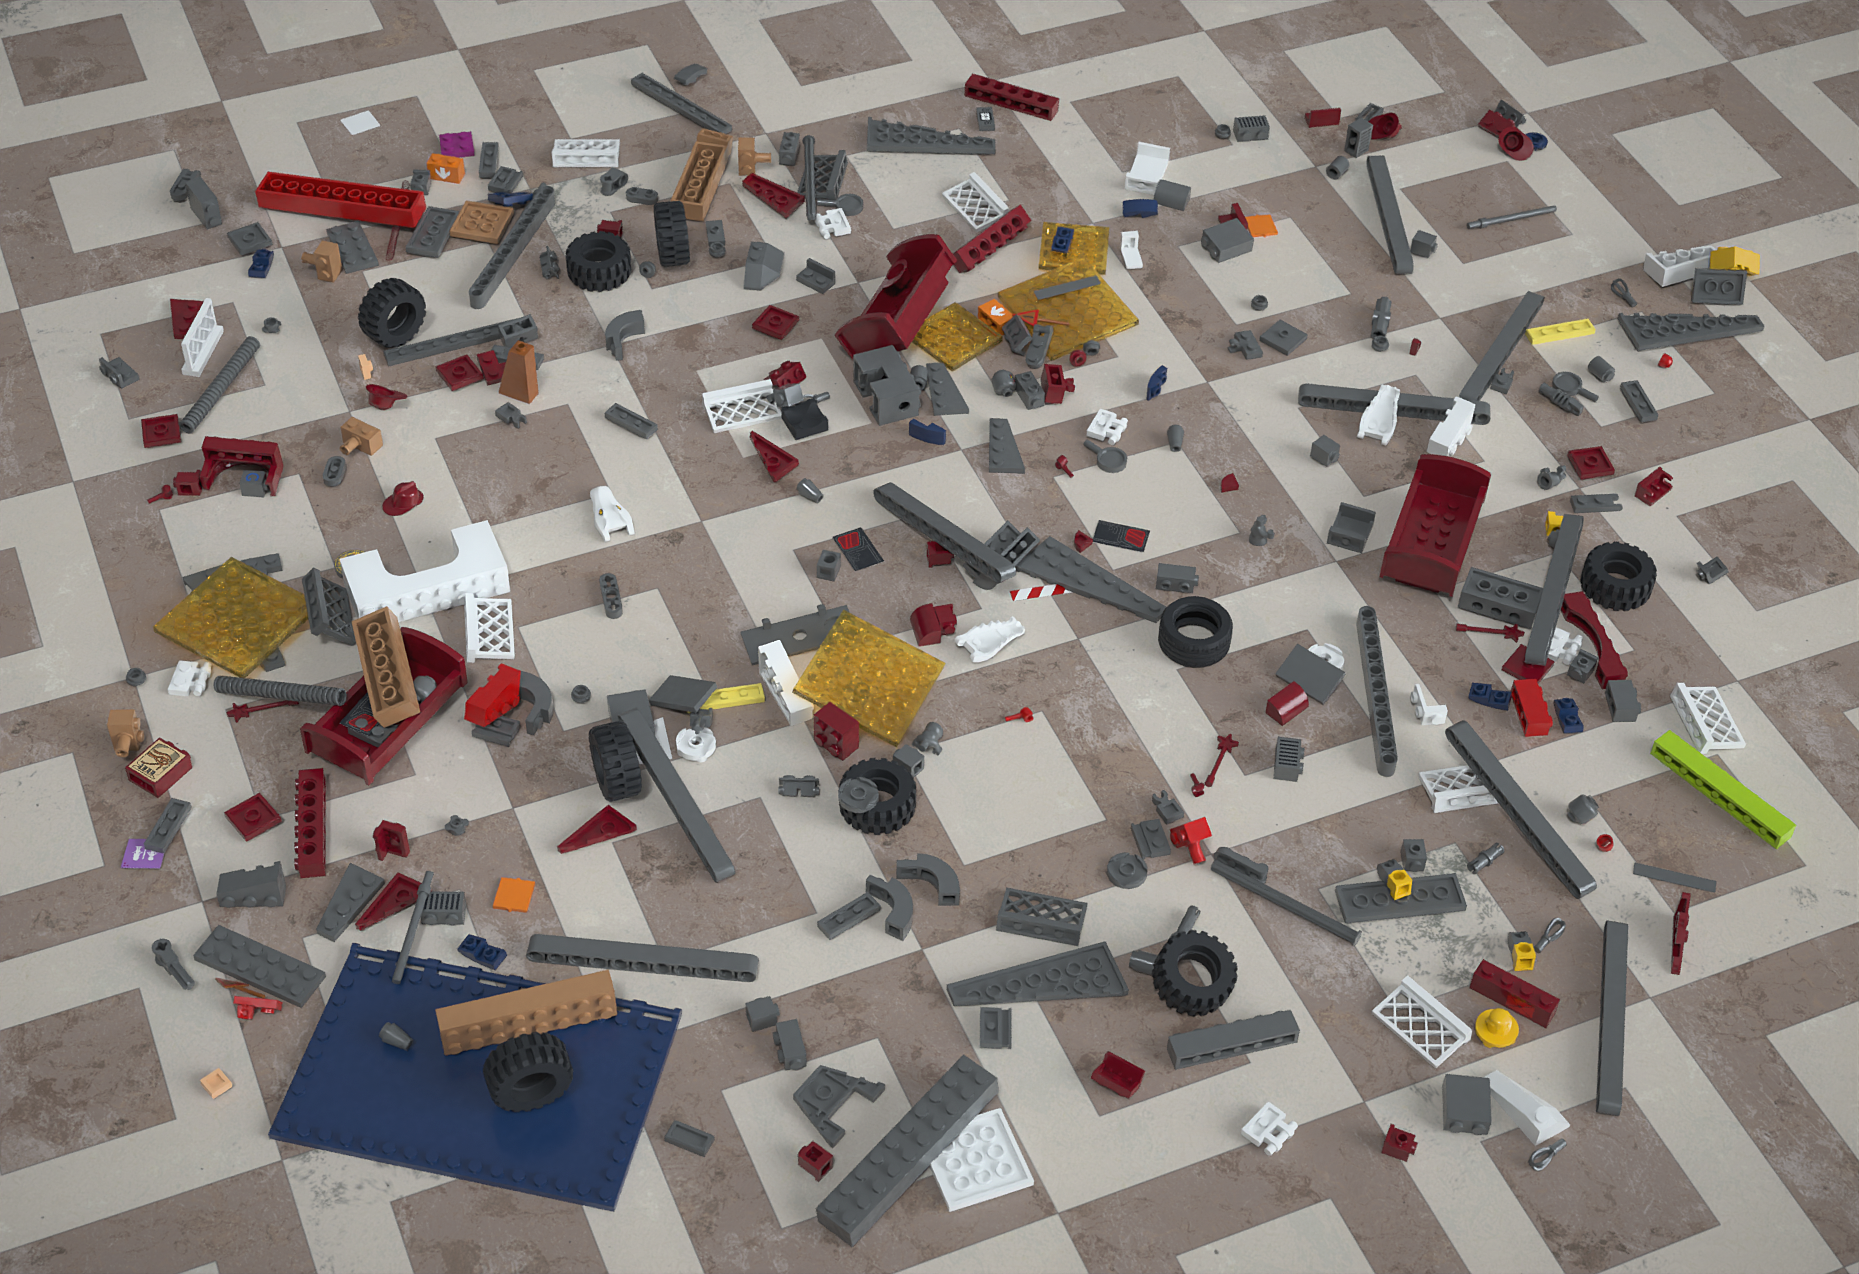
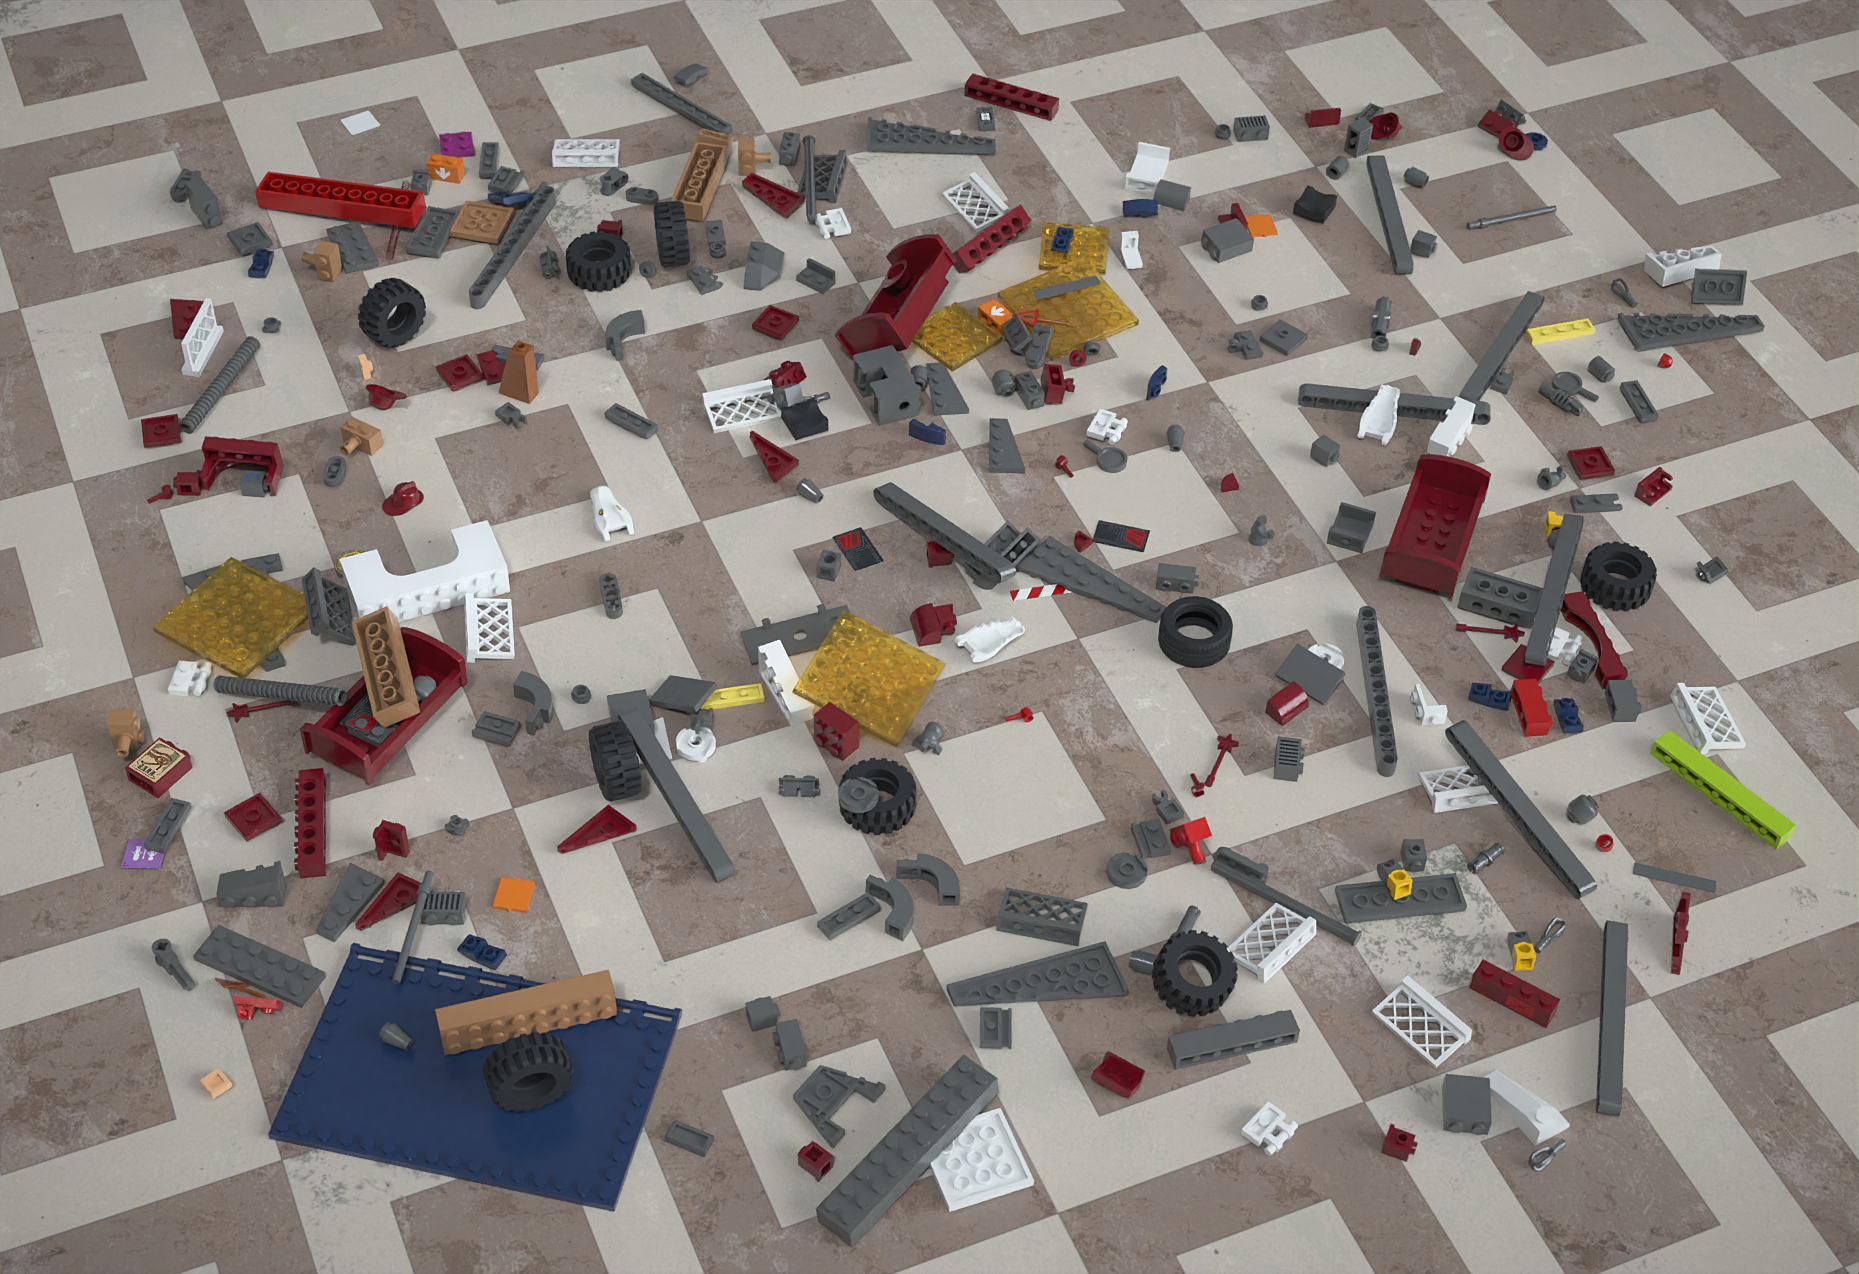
dark grey bracket [99,357,140,389] -> none
dark grey plate [126,668,146,686] -> none
dark grey tile [383,318,518,367] -> none
red wedge [464,663,521,727] -> none
dark grey brick [498,314,538,348] -> none
dark grey beam [526,934,759,982] -> none
dark grey piece [817,194,863,216] -> none
dark grey brick [893,744,924,777] -> none
yellow plate [1475,1008,1519,1048] -> none
yellow wedge [1710,246,1760,277] -> none
none -> dark grey plate [687,265,723,295]
none -> white fence [1227,903,1316,984]
none -> black brick [1293,185,1337,224]
none -> dark grey brick [1404,166,1429,188]

